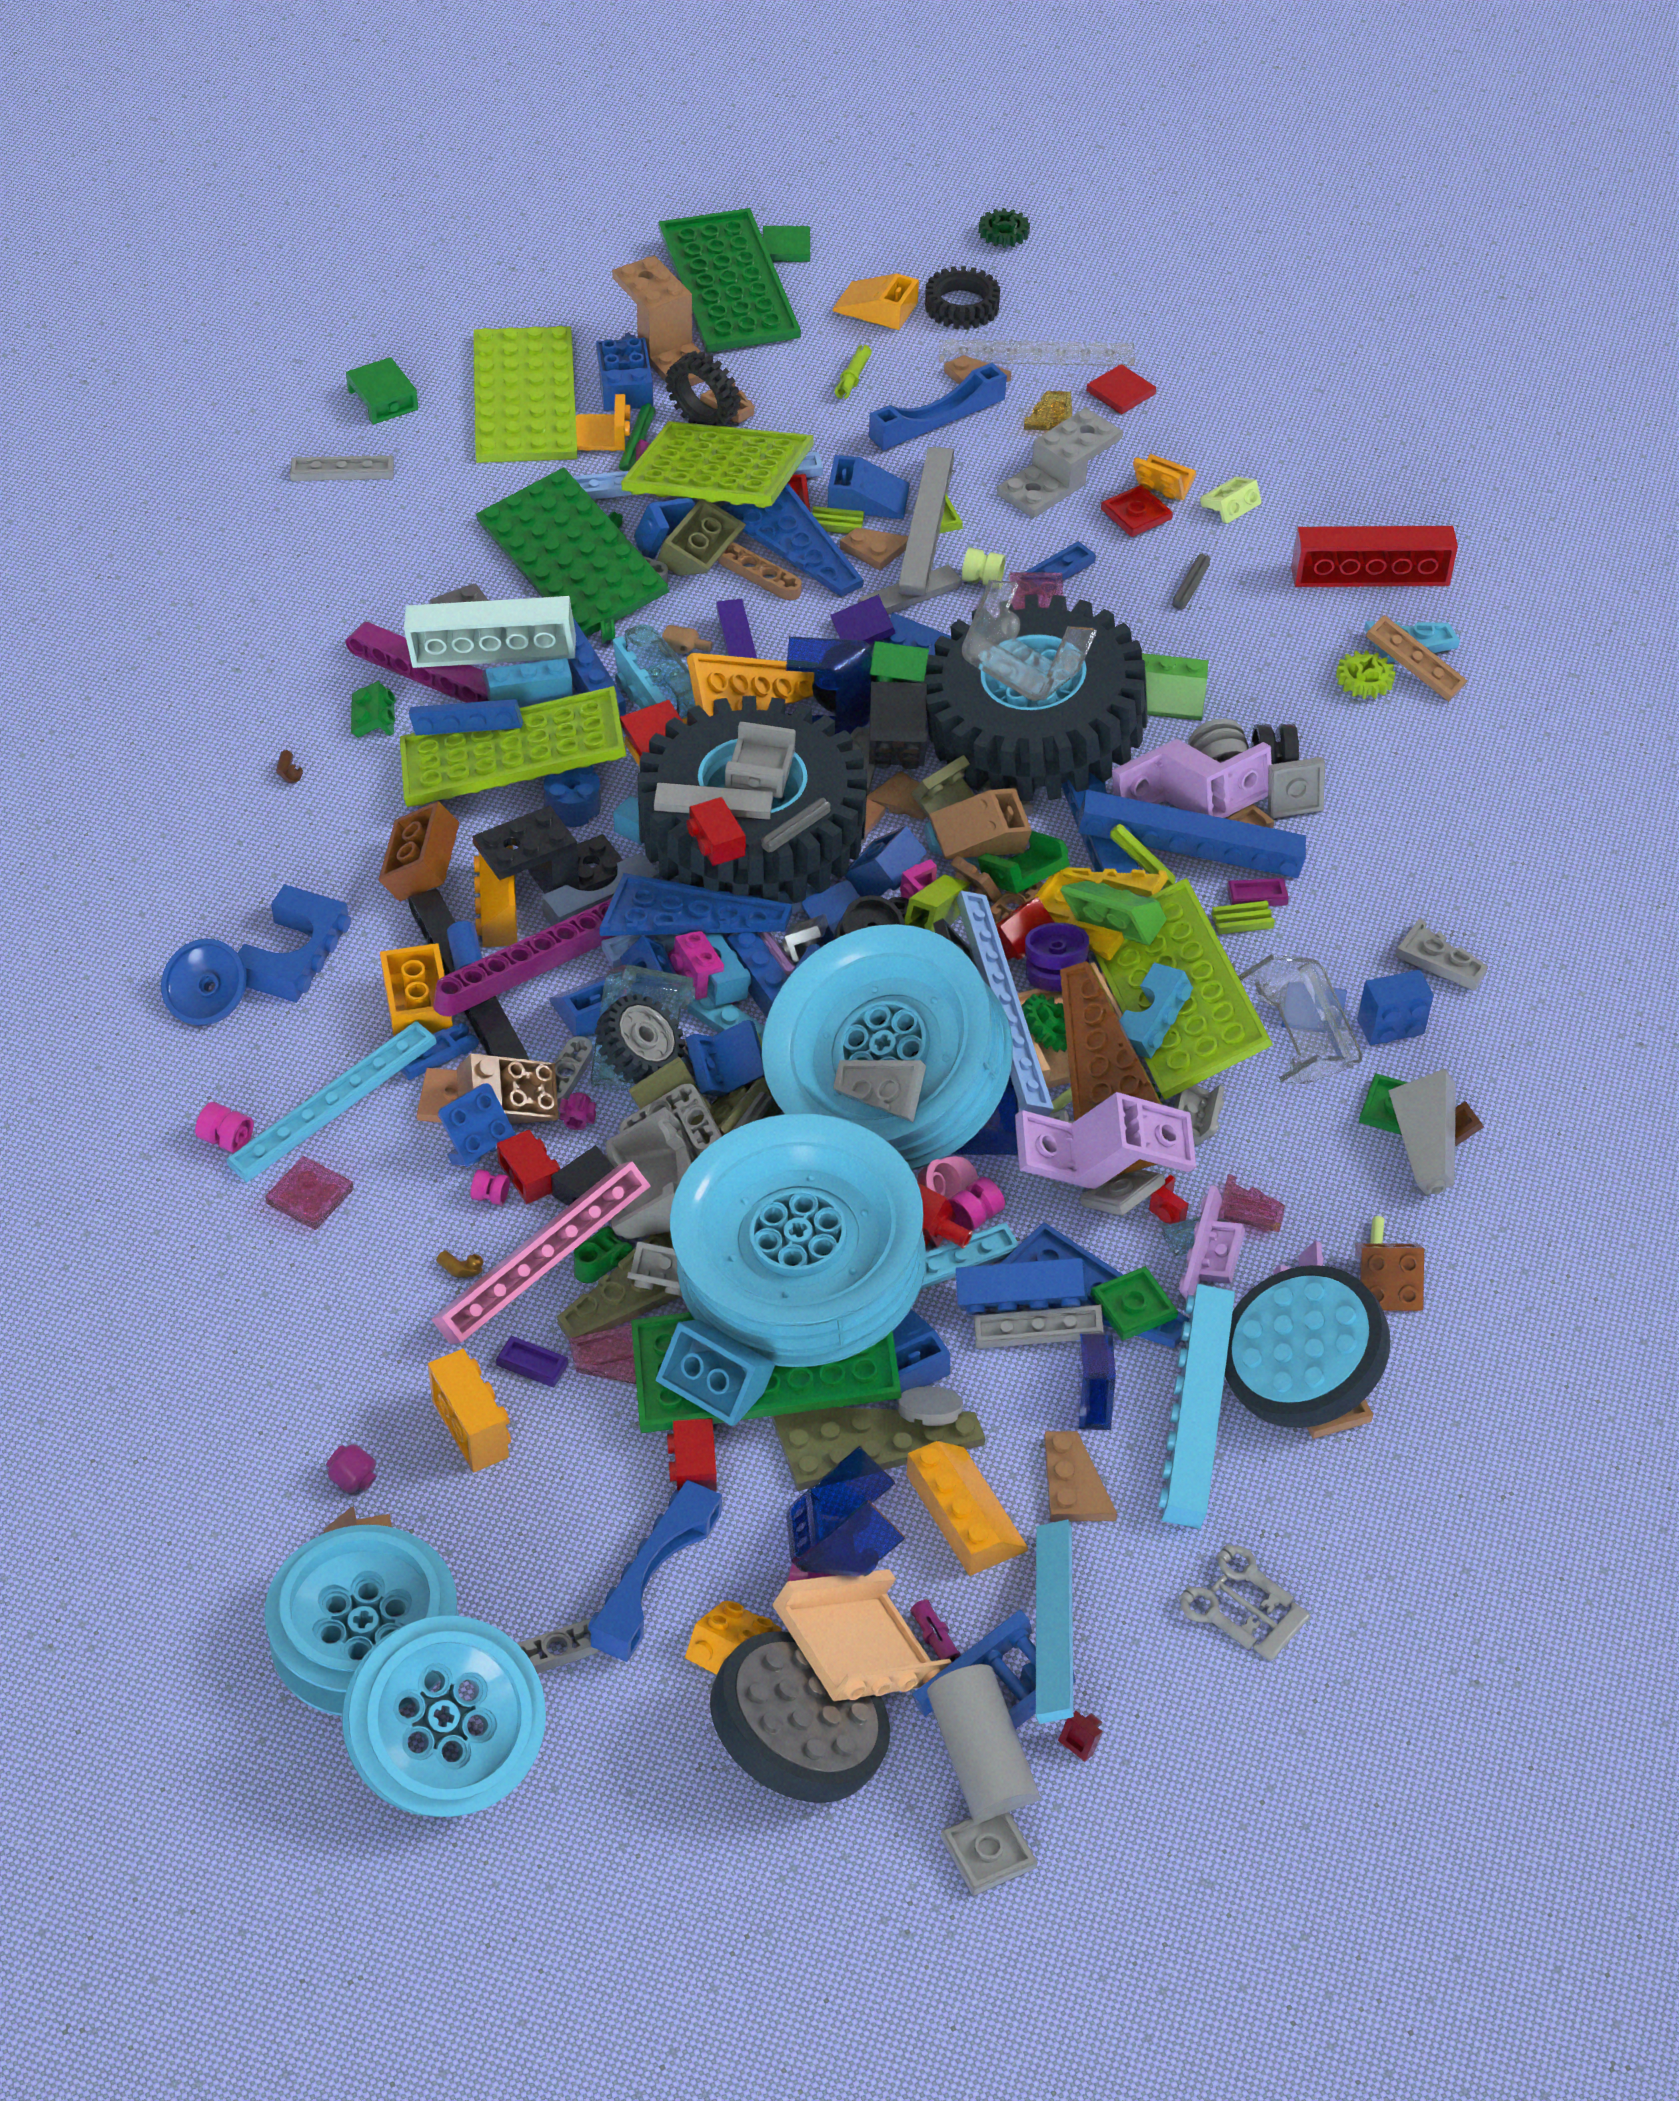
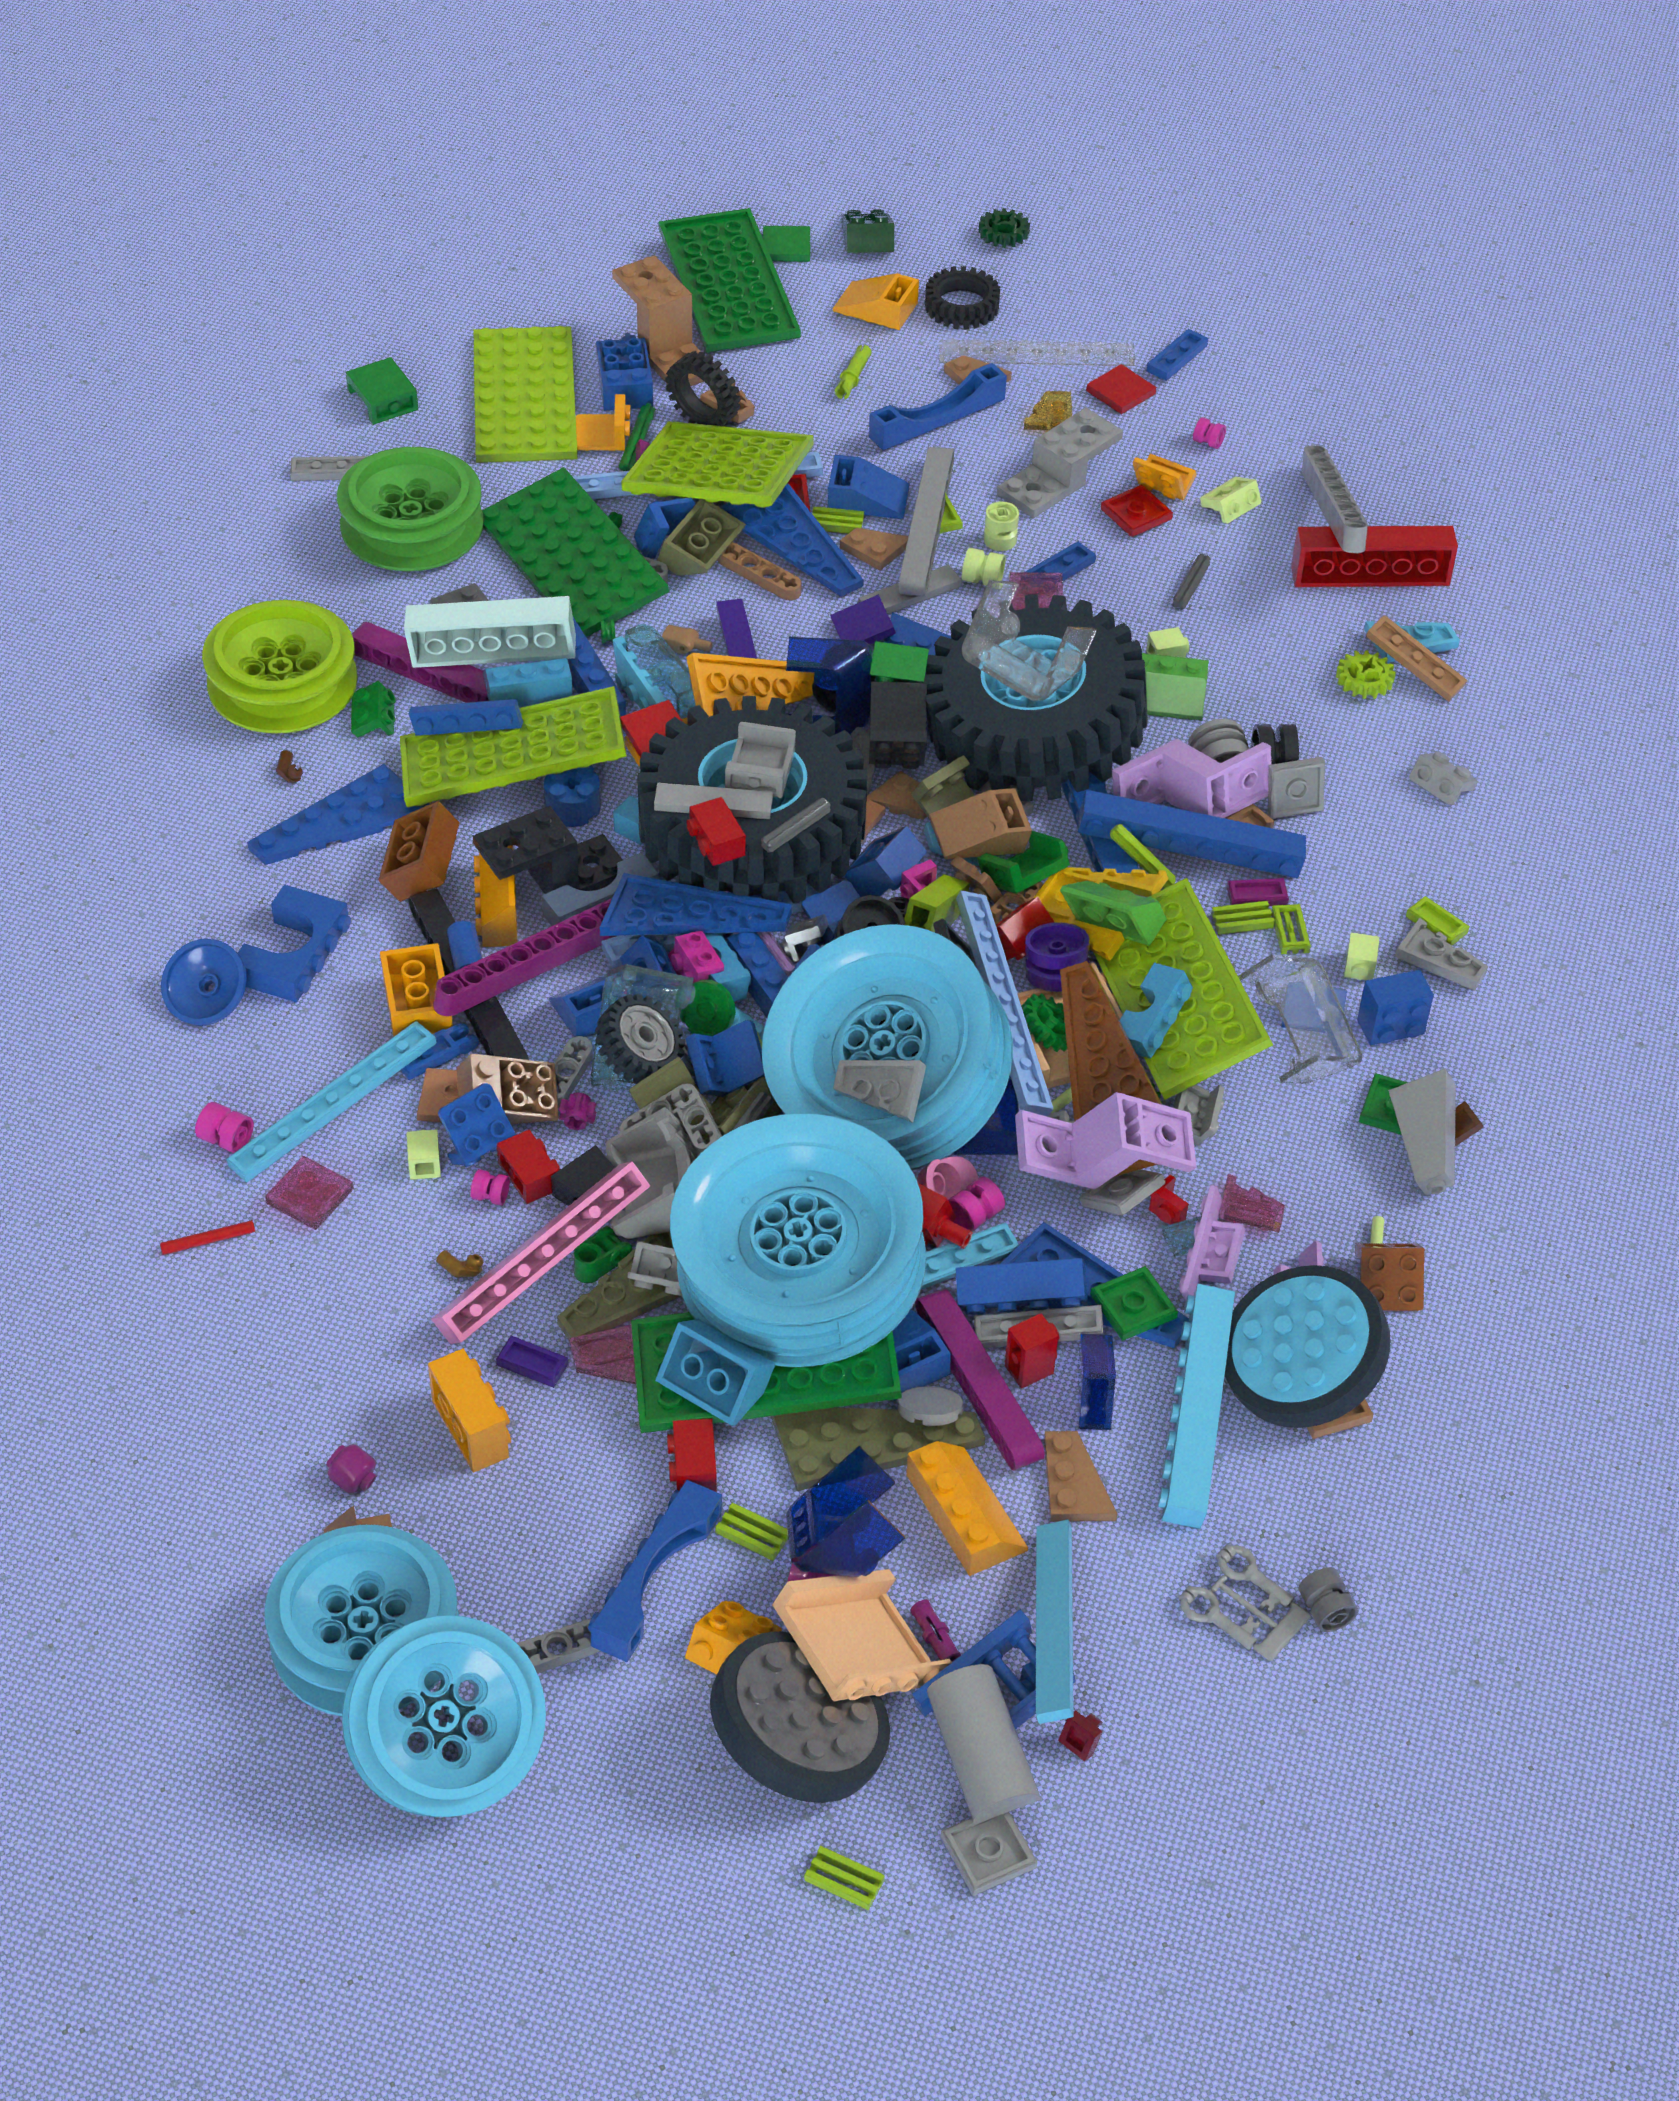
none -> red bar [160,1220,255,1255]
none -> lime wheel [202,600,358,733]
none -> blue wing [247,764,430,865]
none -> bright green wheel [337,447,484,571]
none -> yellowish green brick [406,1129,441,1180]
none -> green tile [678,980,736,1036]
none -> lime tile [715,1502,790,1561]
none -> lime tile [804,1845,885,1910]
none -> dark green slope [841,209,894,253]
none -> magenta beam [915,1288,1045,1471]
none -> yellowish green wheel [984,501,1019,551]
none -> red brick [1004,1313,1059,1389]
none -> blue plate [1146,328,1209,381]
none -> yellowish green brick [1146,627,1189,658]
none -> dark pink wheel [1193,417,1226,449]
none -> lime tile [1271,904,1311,954]
none -> flat silver wheel [1298,1567,1359,1632]
none -> light grey beam [1302,445,1368,553]
none -> yellowish green brick [1344,932,1380,980]
none -> lime tile [1406,896,1470,946]
none -> light grey bracket [1409,752,1479,805]

